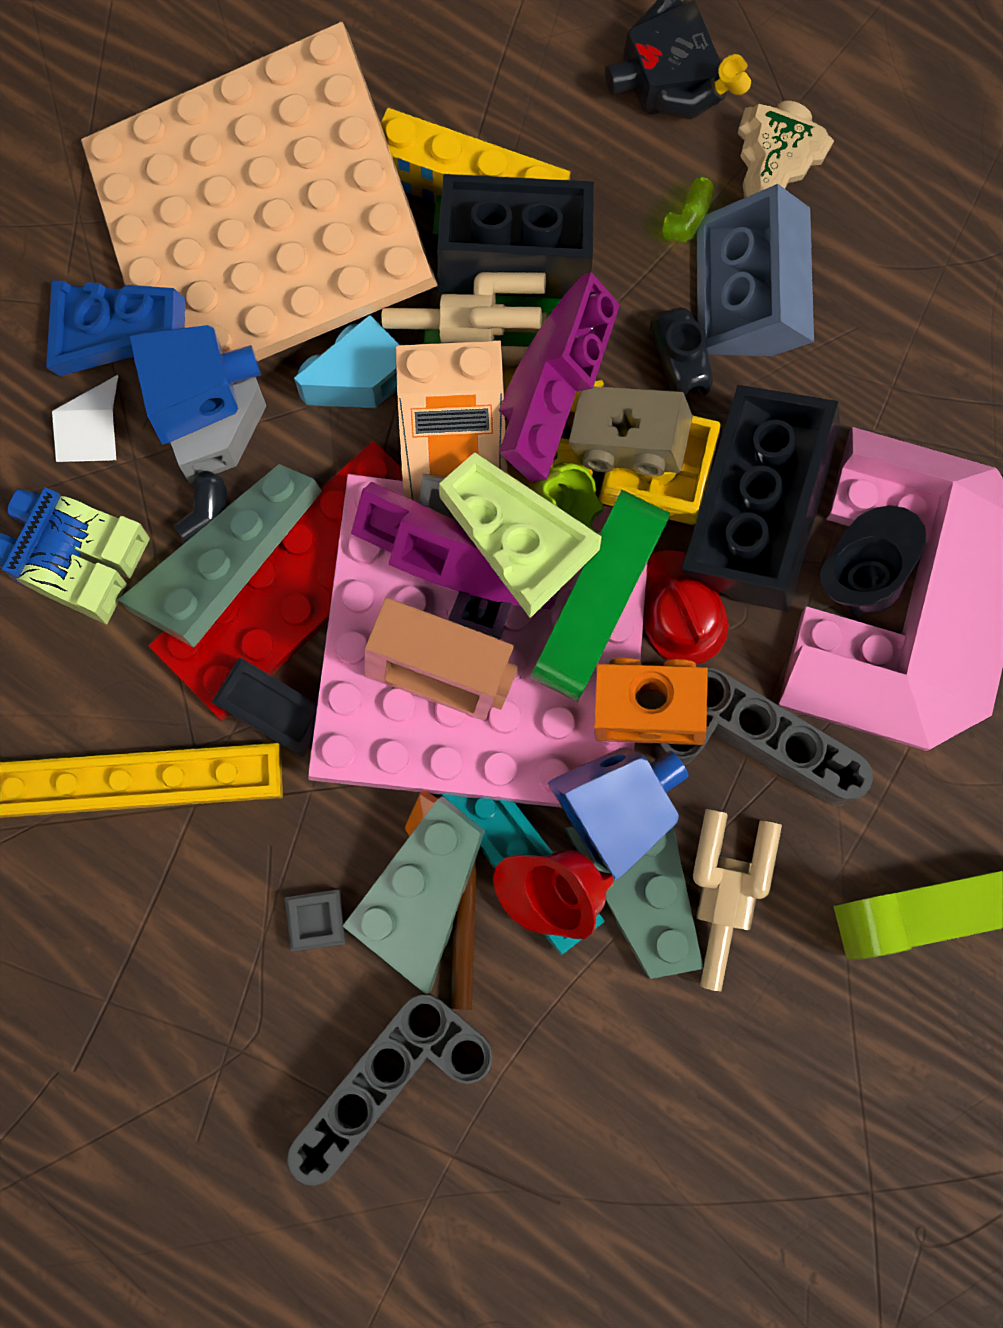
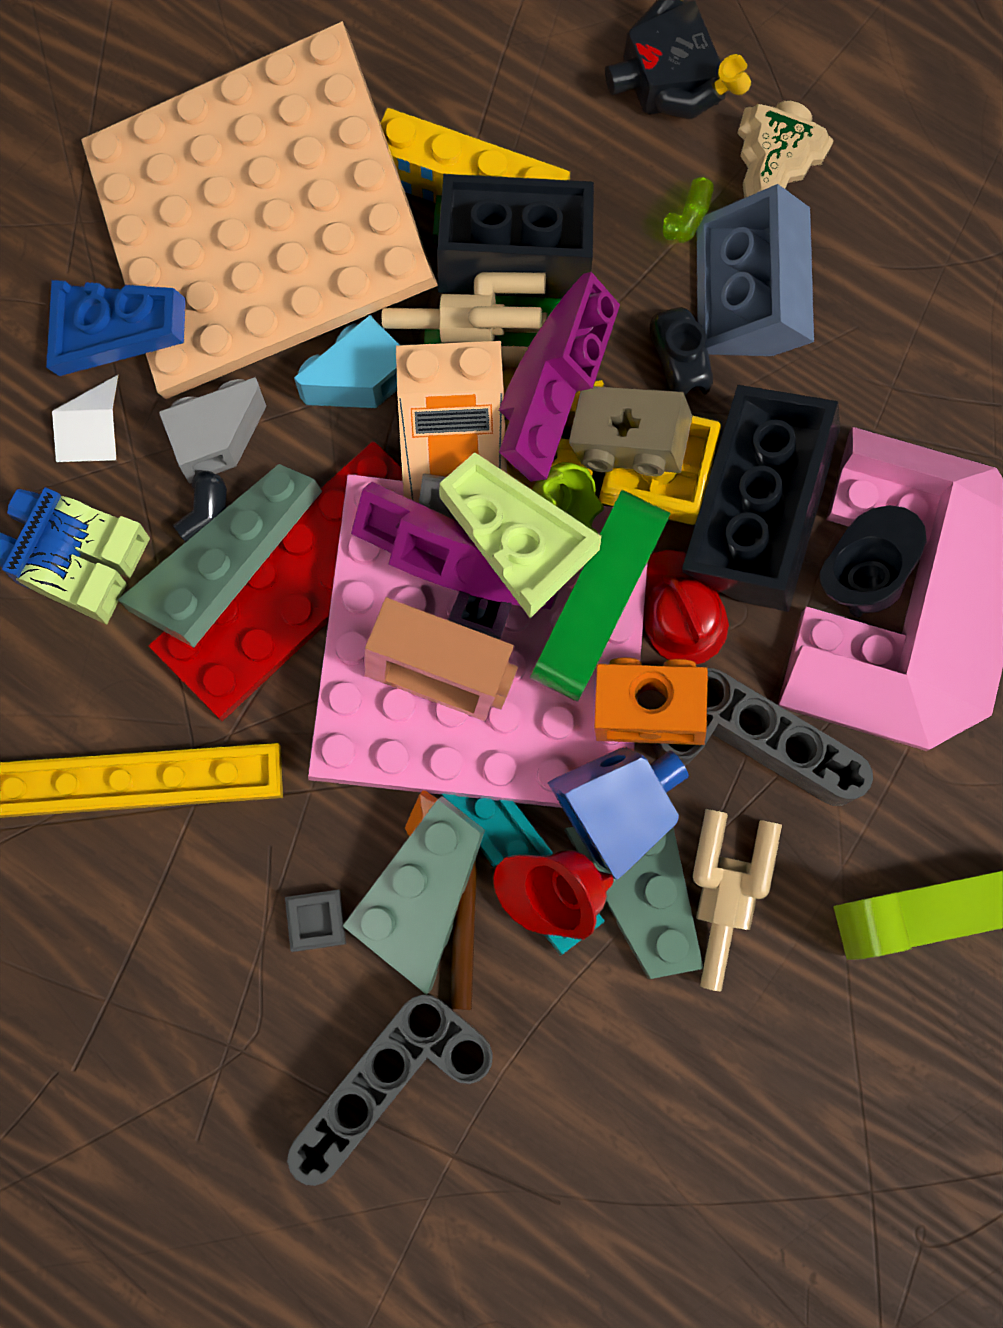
blue torso [129,325,261,445] -> none
black tile [211,657,318,757] -> none

